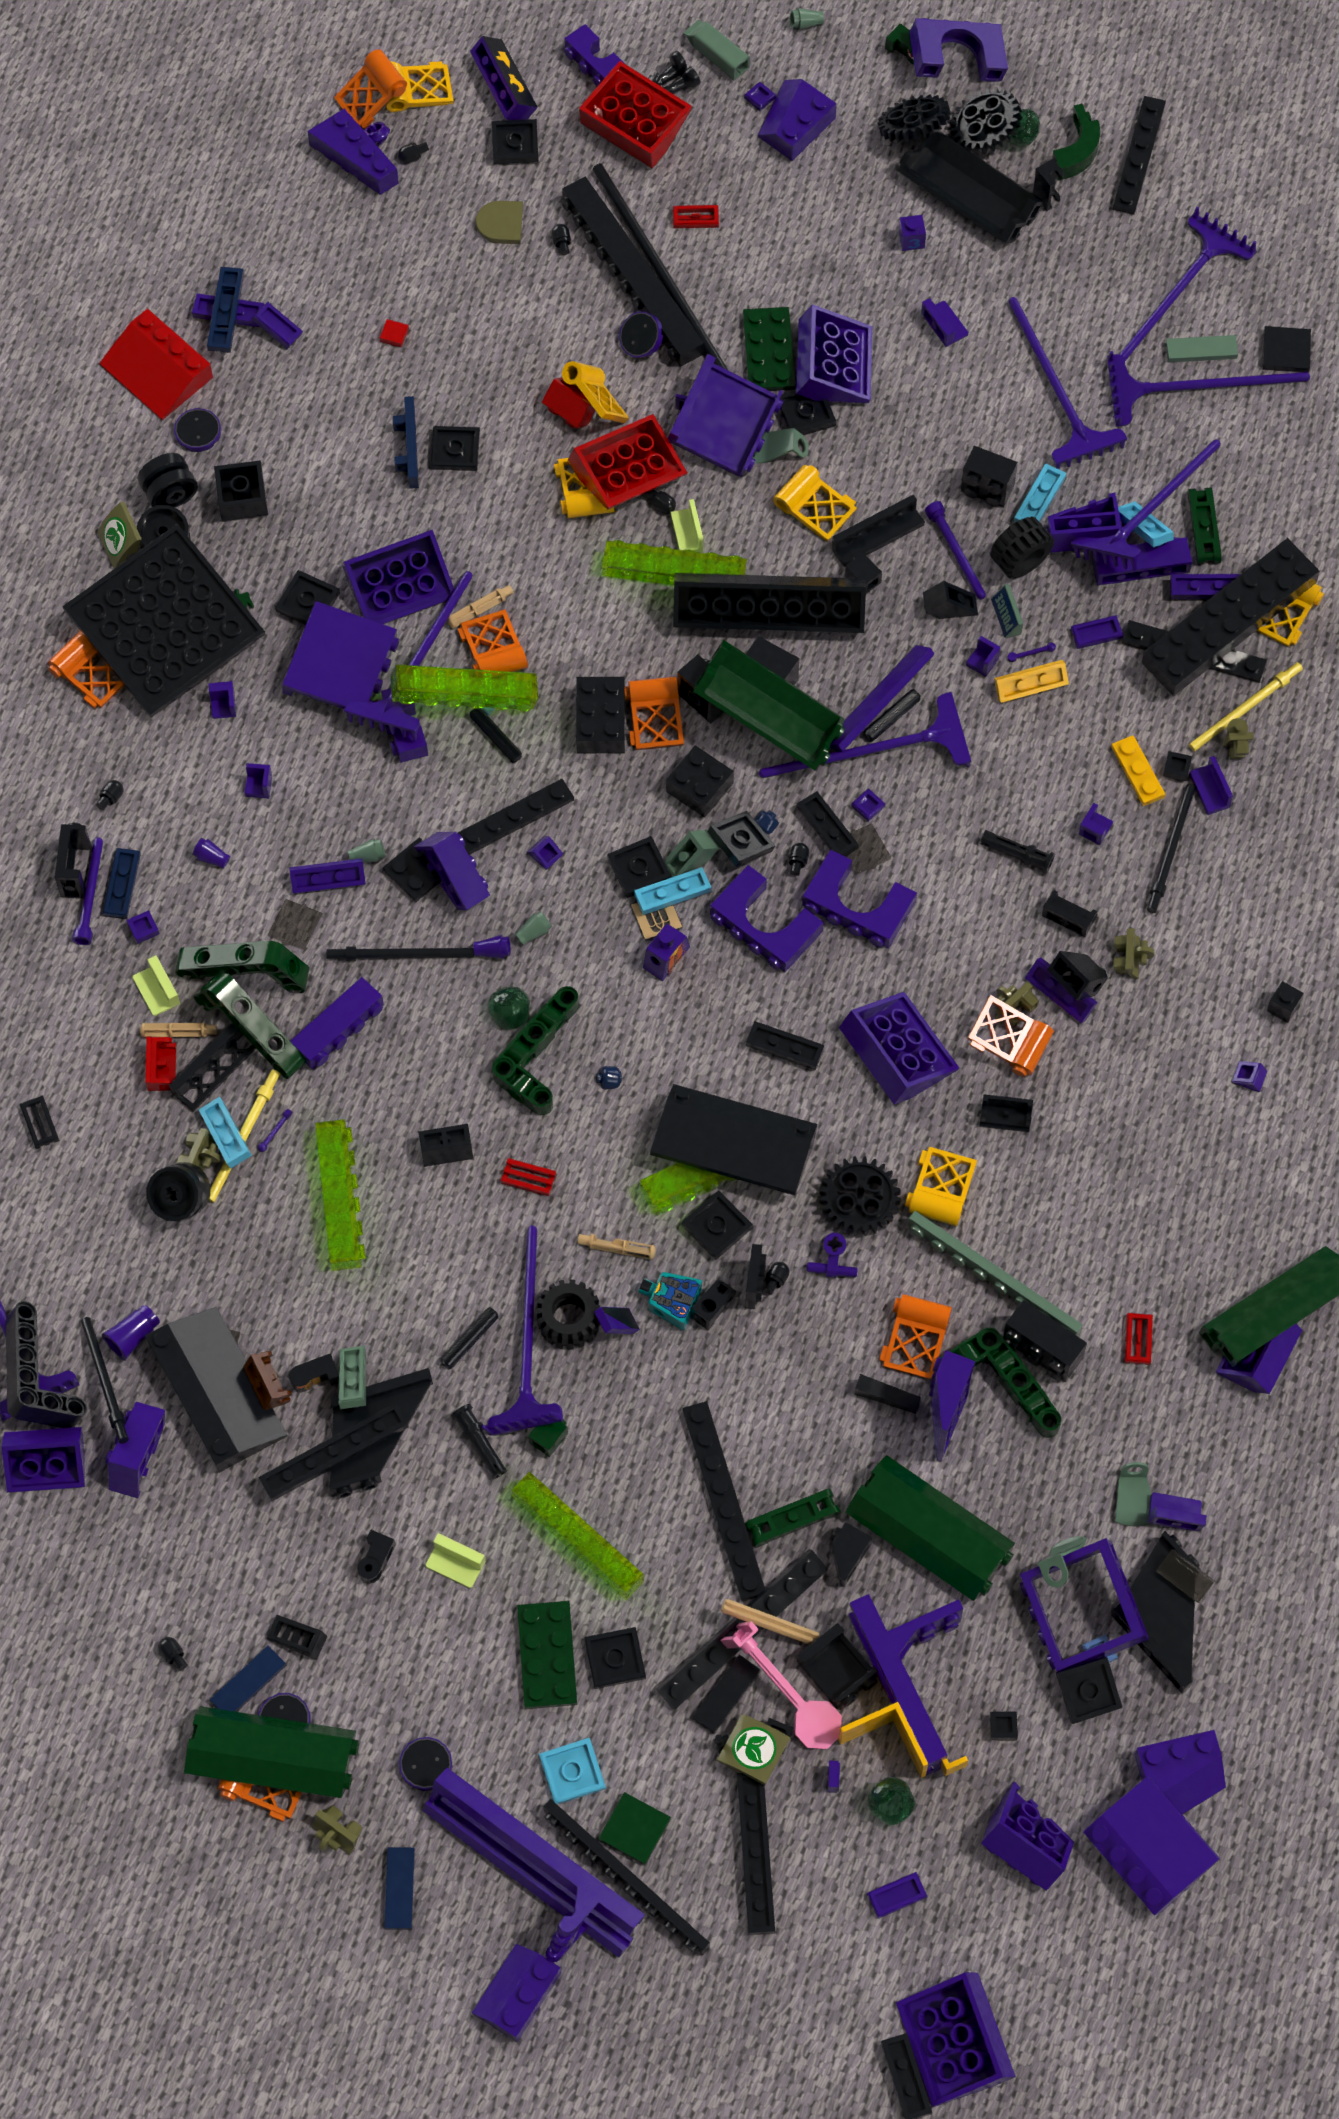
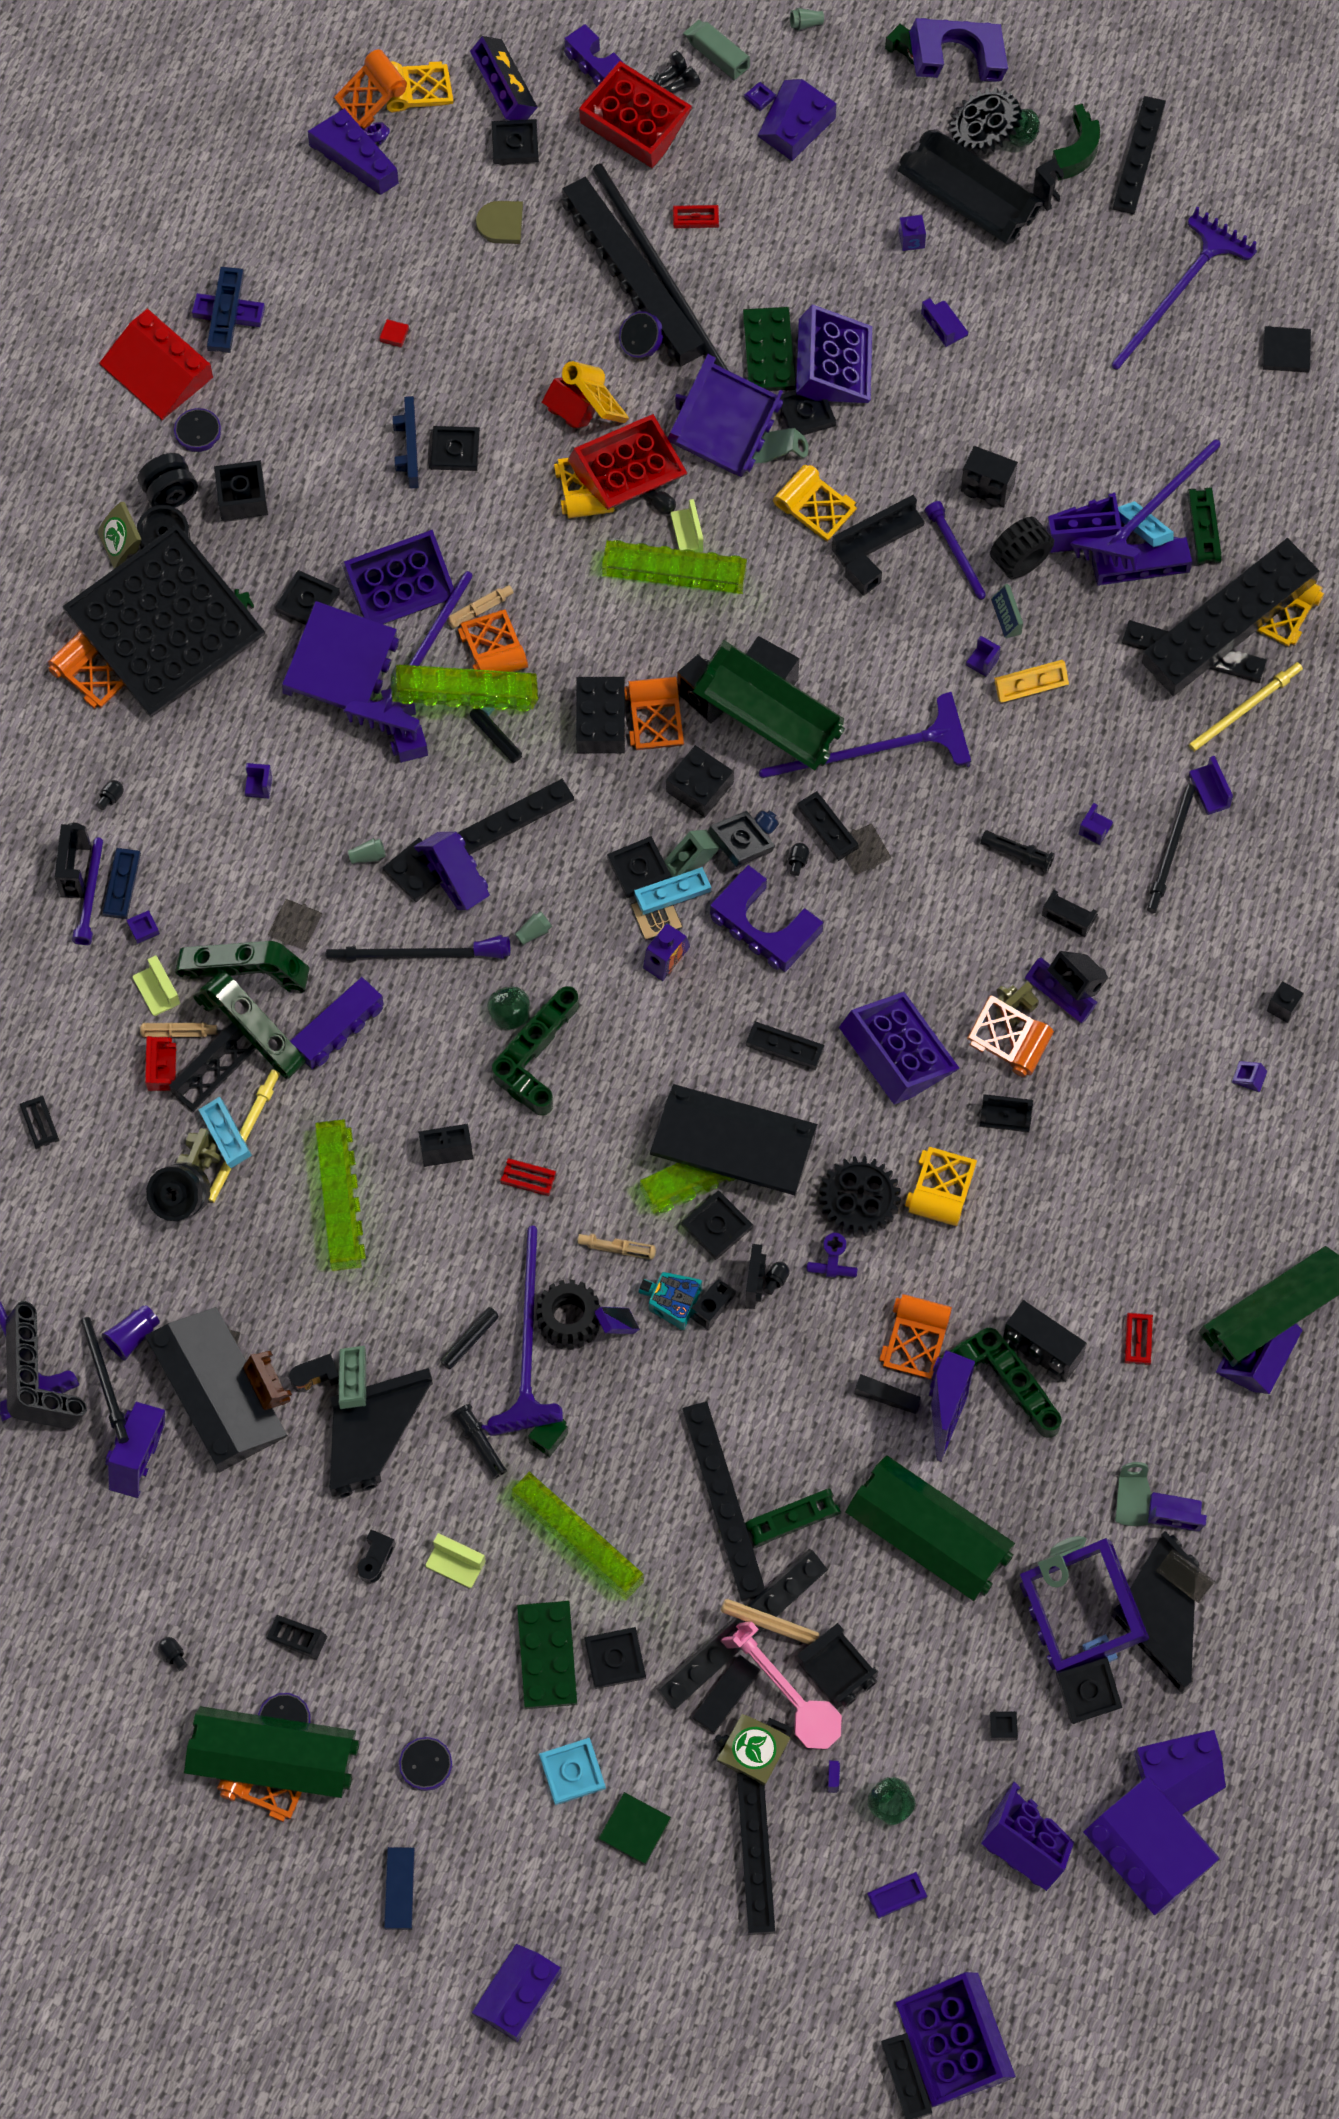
dark purple slope [1,1427,85,1493] -> none
dark purple cone [192,838,231,869] -> none
dark purple panel [208,681,236,719] -> none
dark blue tile [210,1645,287,1712] -> none
dark purple tile [252,302,303,350] -> none
dark purple hinge [257,1109,293,1152] -> none
black plate [259,1403,409,1501] -> none
dark purple plate [289,858,366,893] -> none
olive hips [312,1805,362,1855] -> none
black cylinder [398,142,429,164] -> none
dark purple piece [422,1768,645,1963] -> none
dark purple slope [527,836,564,870] -> none
black plate [543,1799,710,1955] -> none
black cylinder [551,224,571,255] -> none
dark blue piece [596,1066,622,1090] -> none
black brick [673,573,866,633] -> none
dark purple arch [802,850,917,949] -> none
dark purple tile [829,645,934,751] -> none
black slope [830,1522,872,1587] -> none
dark purple piece [838,1594,968,1778] -> none
dark purple tile [851,788,886,822] -> none
black axle [864,689,921,742] -> none
black gear [877,94,951,143] -> none
sand green plate [908,1211,1083,1336] -> none
black slope [923,581,978,619] -> none
dark purple piece [1008,297,1127,470] -> none
dark purple hinge [1008,642,1056,662] -> none
medium azure plate [1014,464,1067,523] -> none
dark purple tile [1070,615,1123,649] -> none
dark purple piece [1107,351,1310,427] -> none
yellow plate [1111,735,1166,806] -> none
olive hips [1114,928,1154,979] -> none
black plate [1163,751,1192,781] -> none
sand green tile [1166,335,1238,363] -> none
dark purple plate [1170,574,1241,599] -> none
olive hips [1223,718,1254,759] -> none

